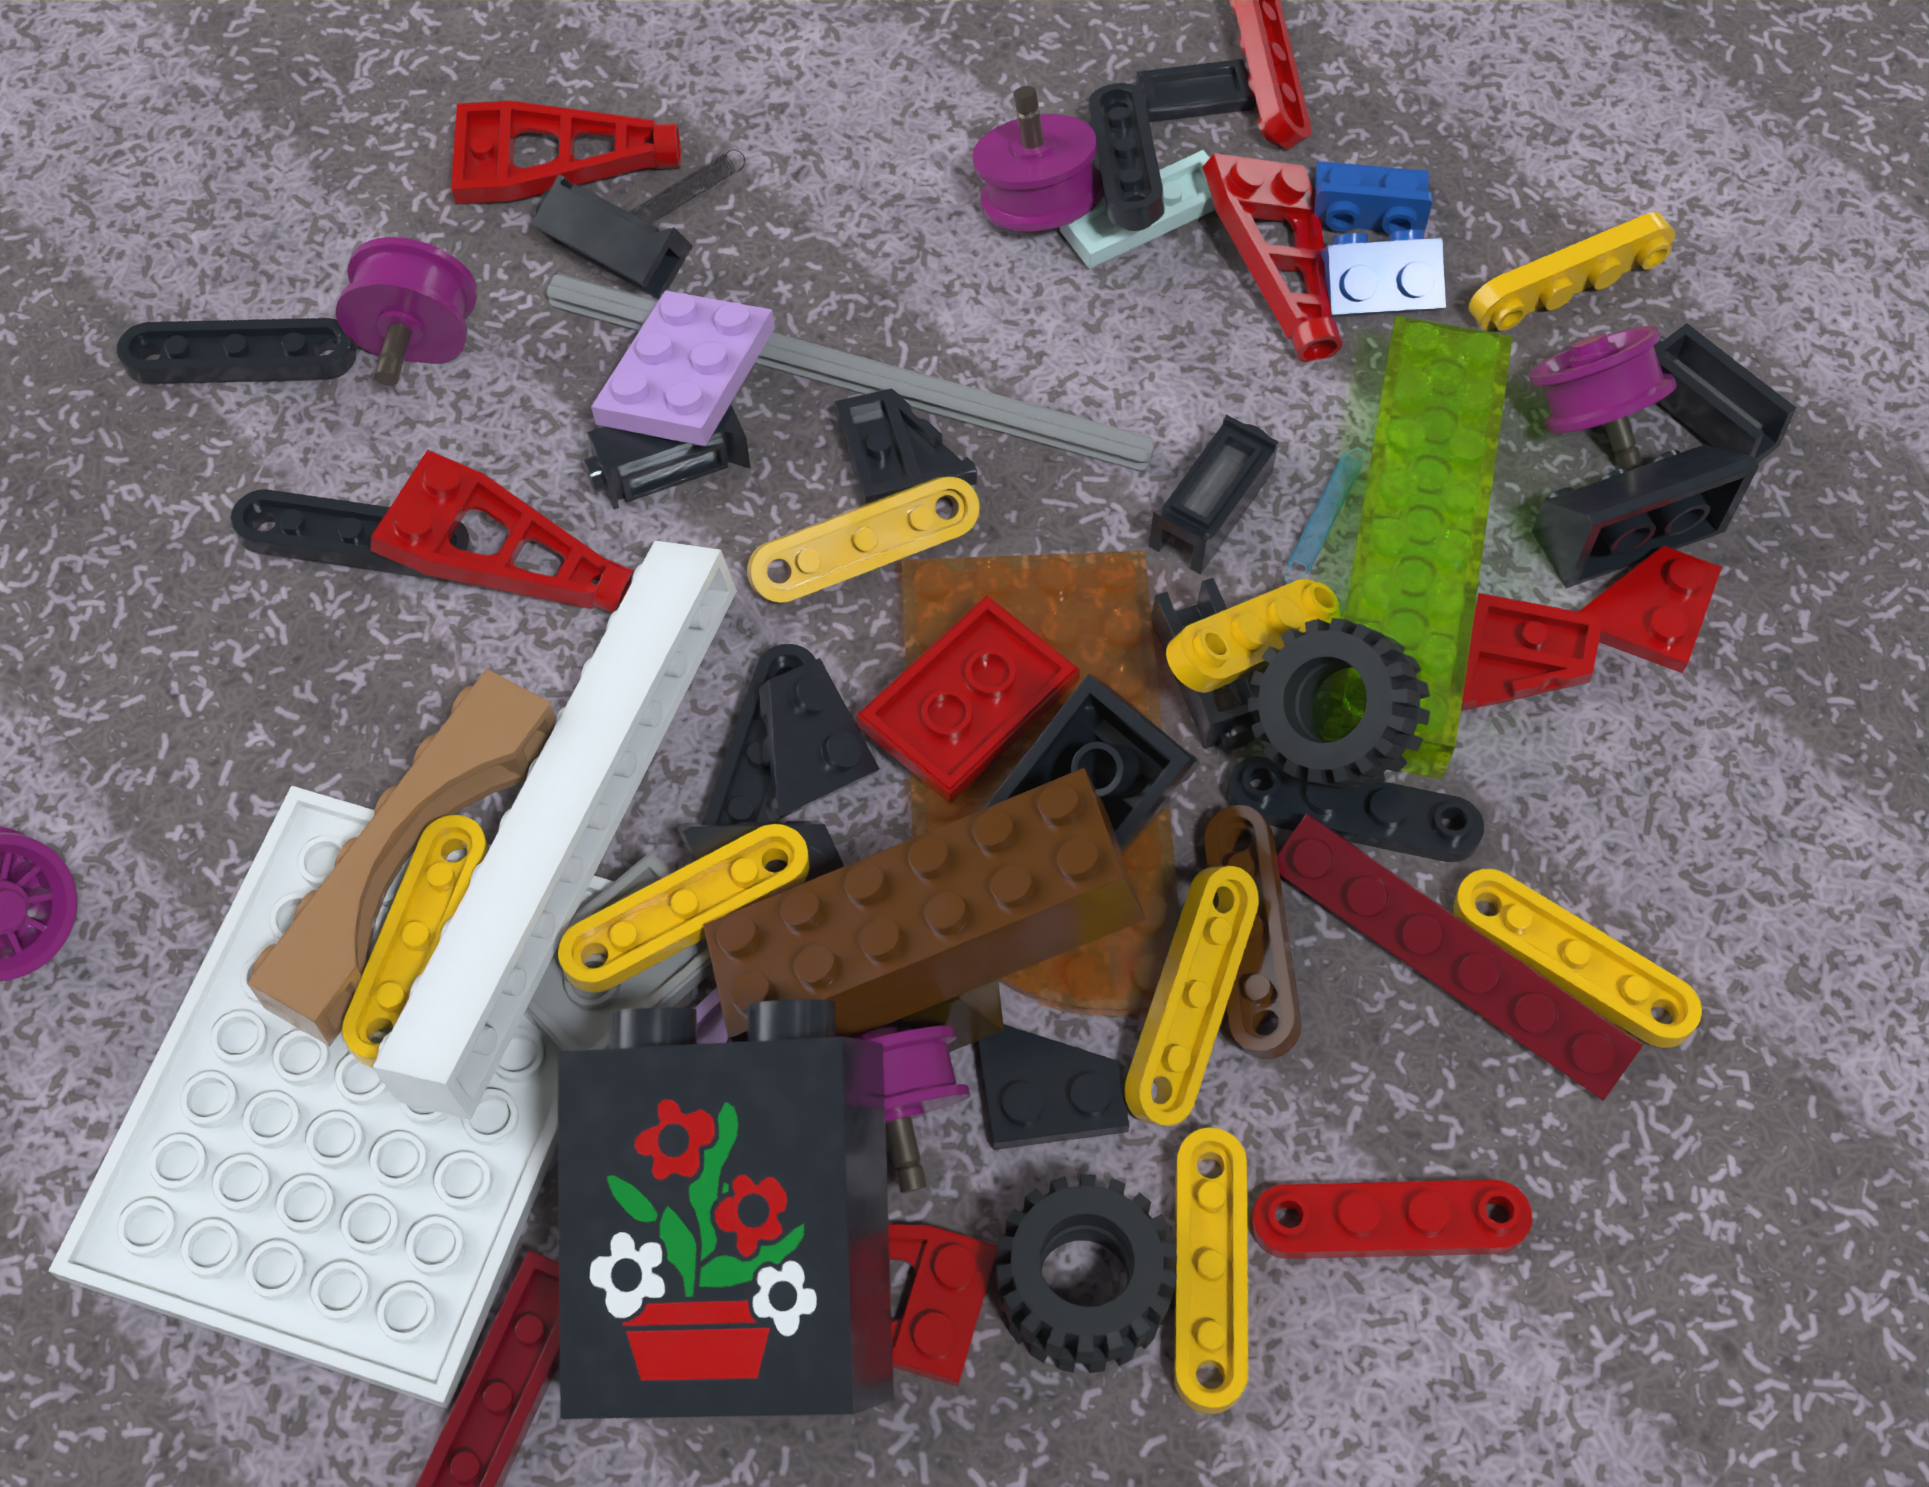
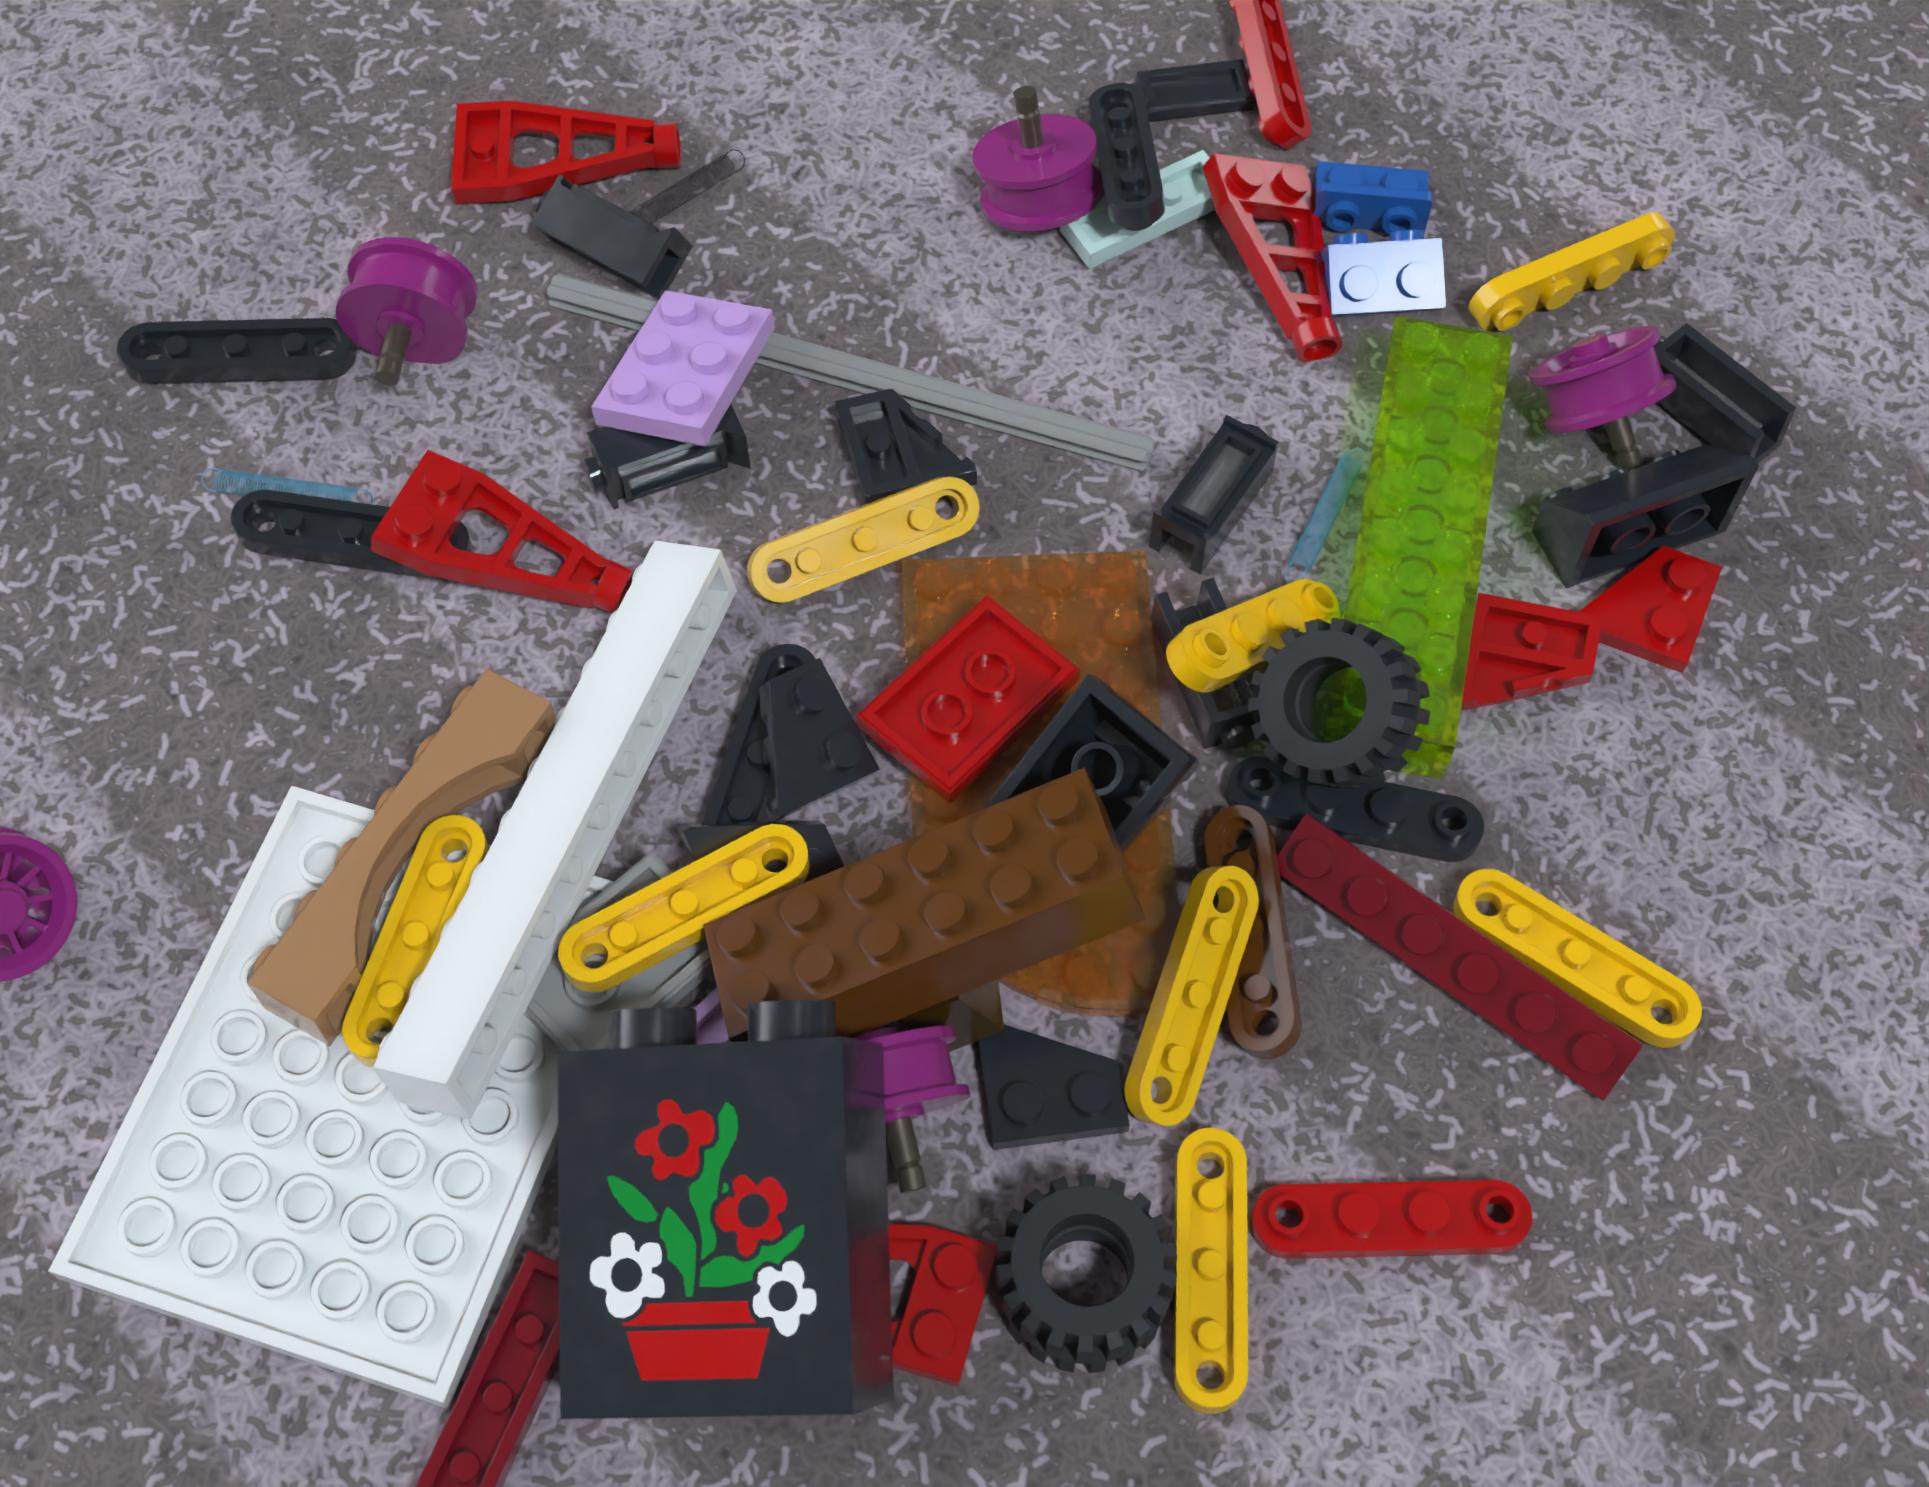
none -> medium azure piece [202,468,374,505]

